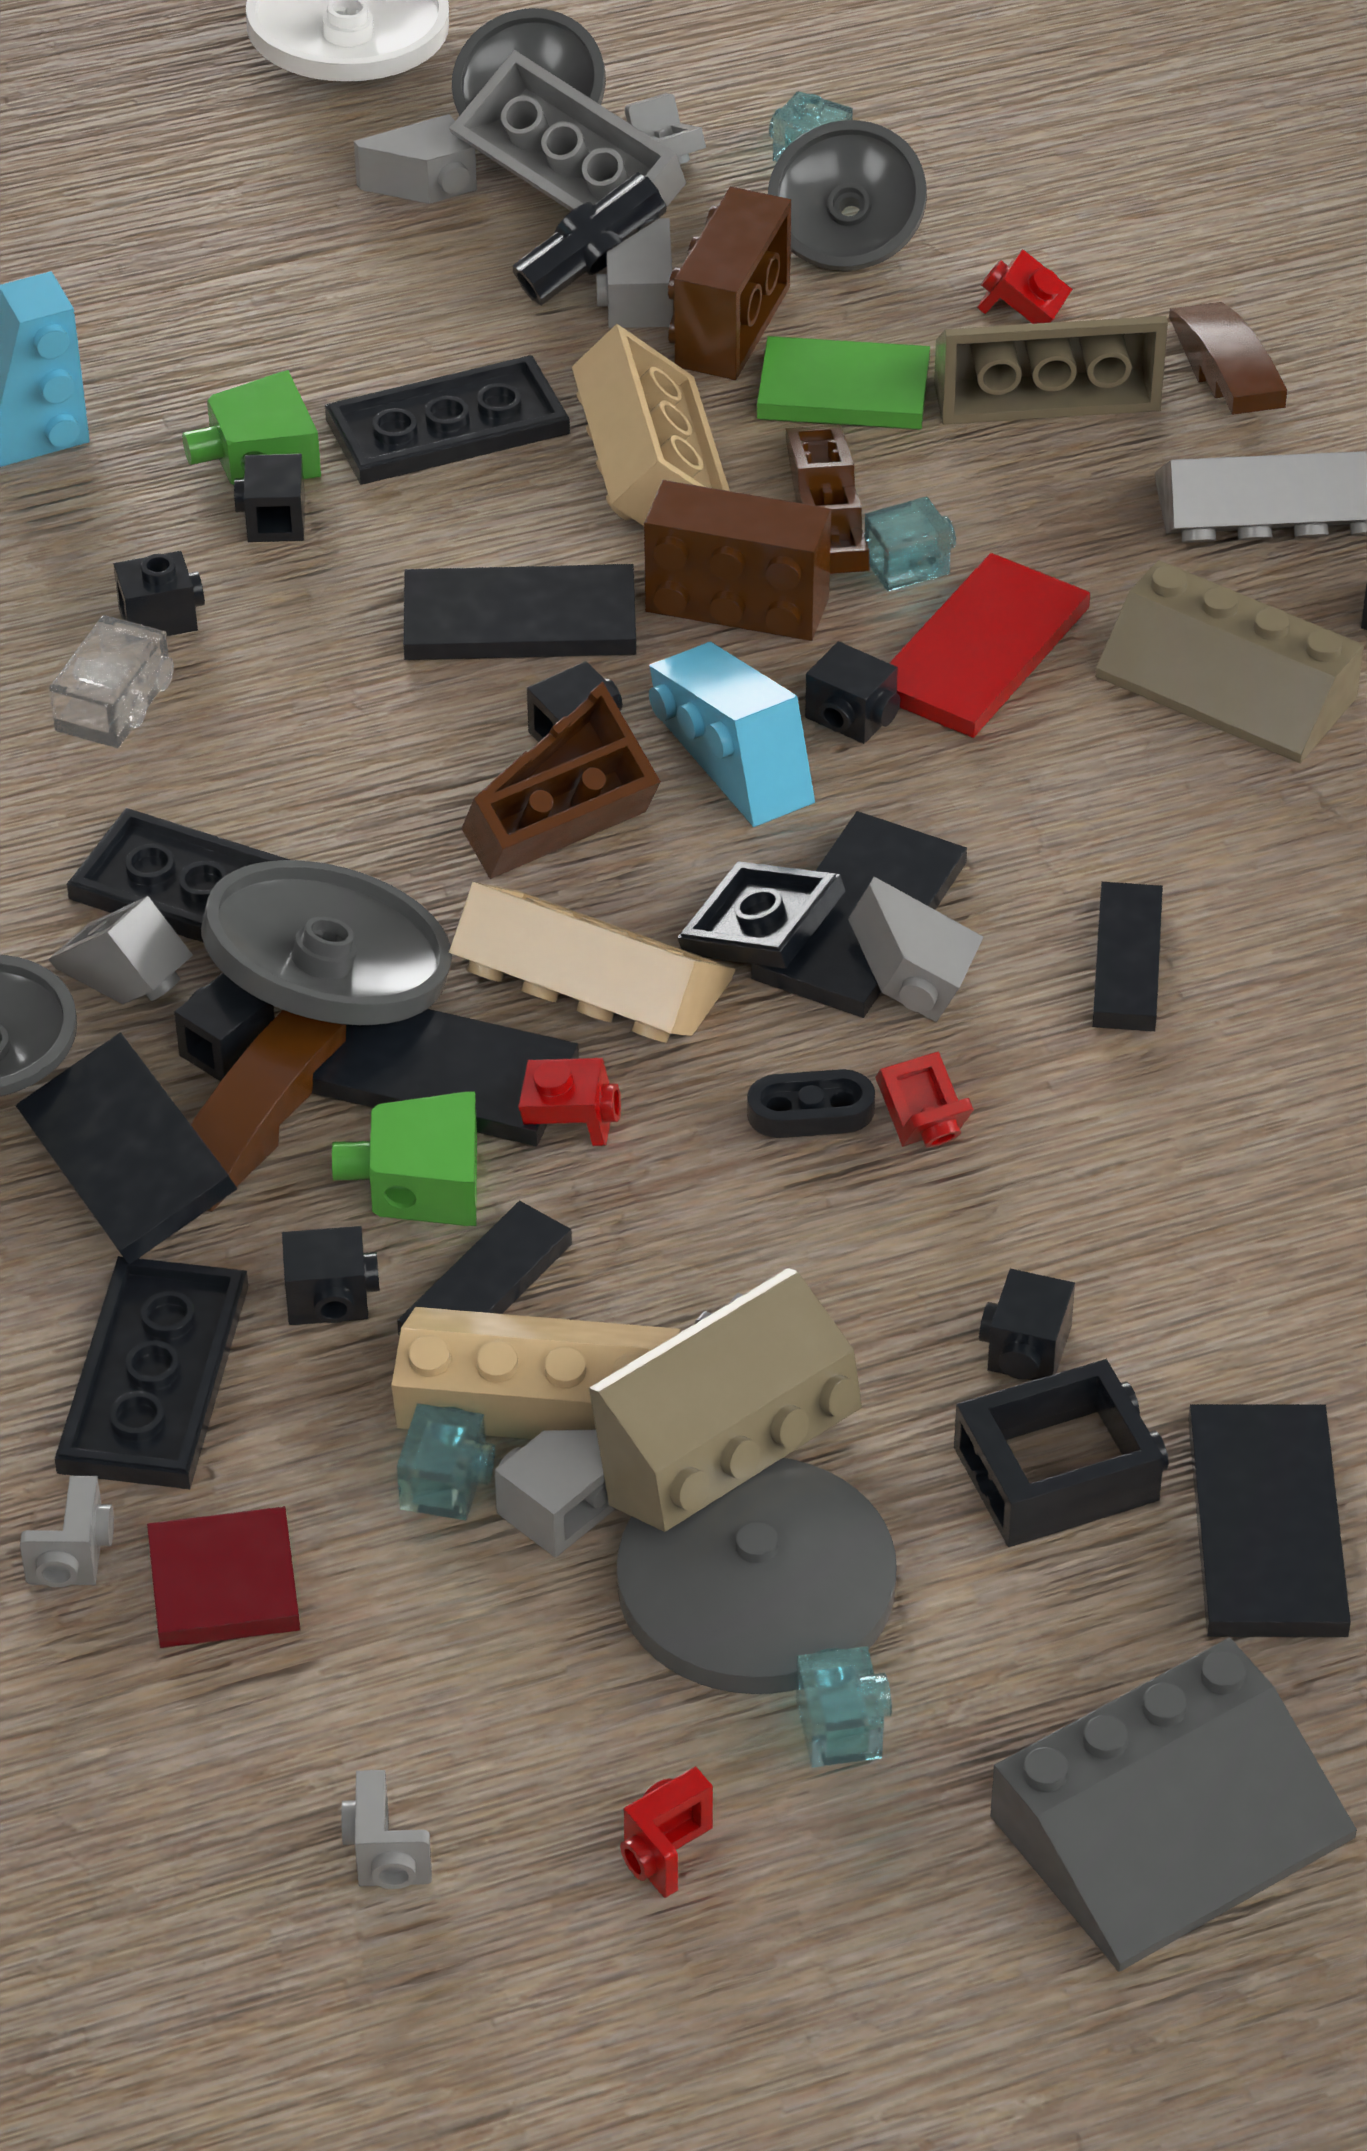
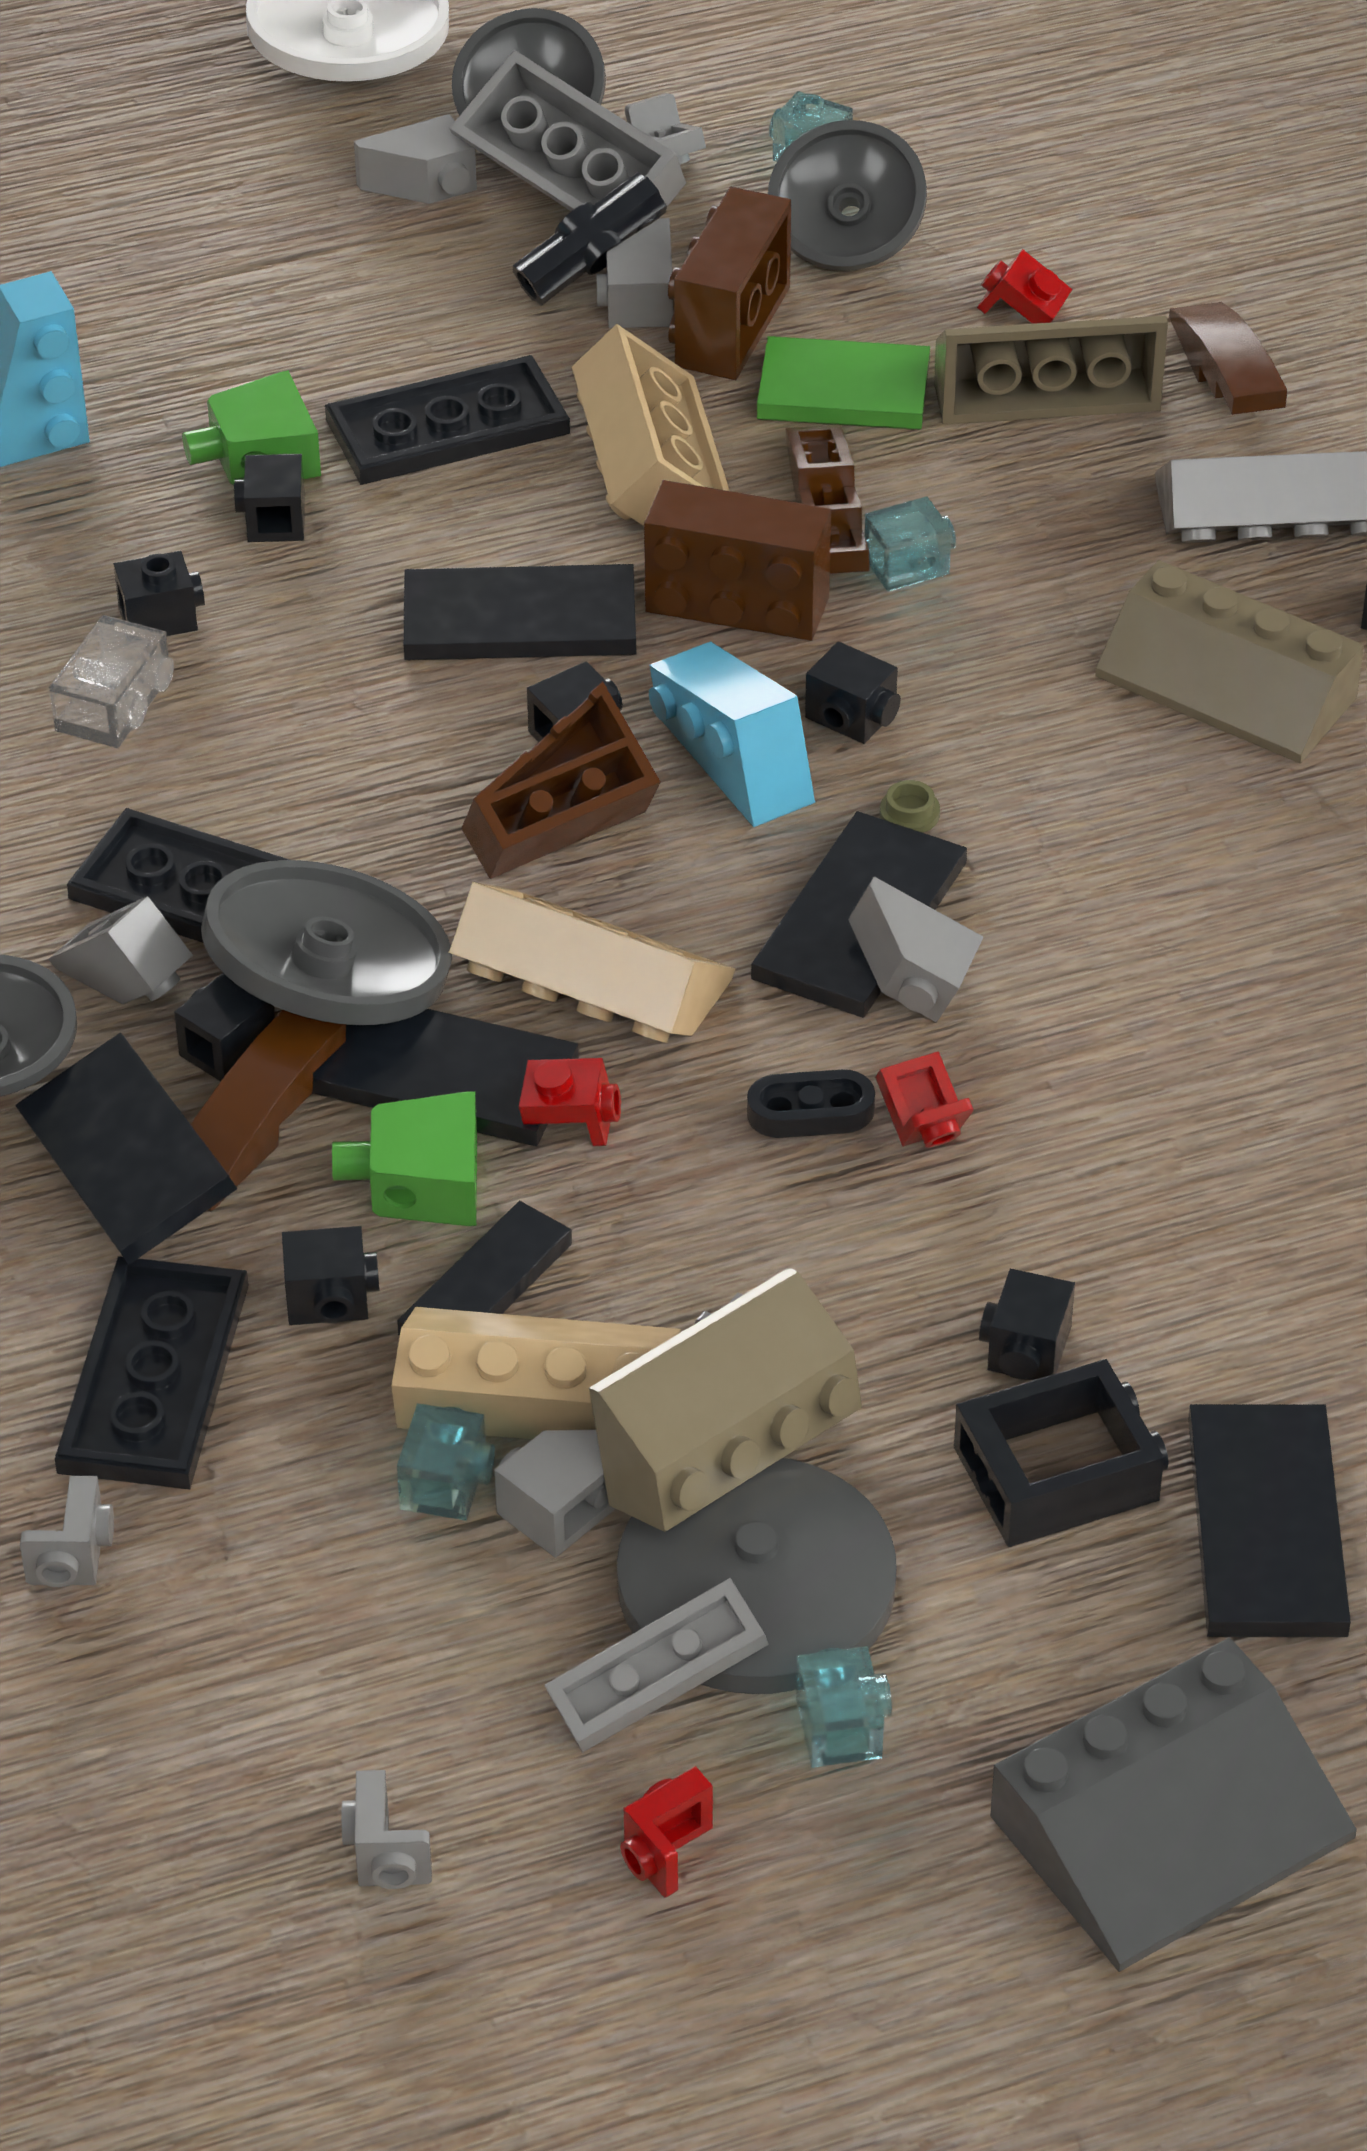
dark red tile [147,1506,301,1648] -> none
black tile [677,861,845,969] -> none
red tile [889,553,1091,738] -> none
black tile [1092,881,1163,1032] -> none
none -> light grey plate [544,1578,769,1753]
none -> olive plate [880,780,940,833]

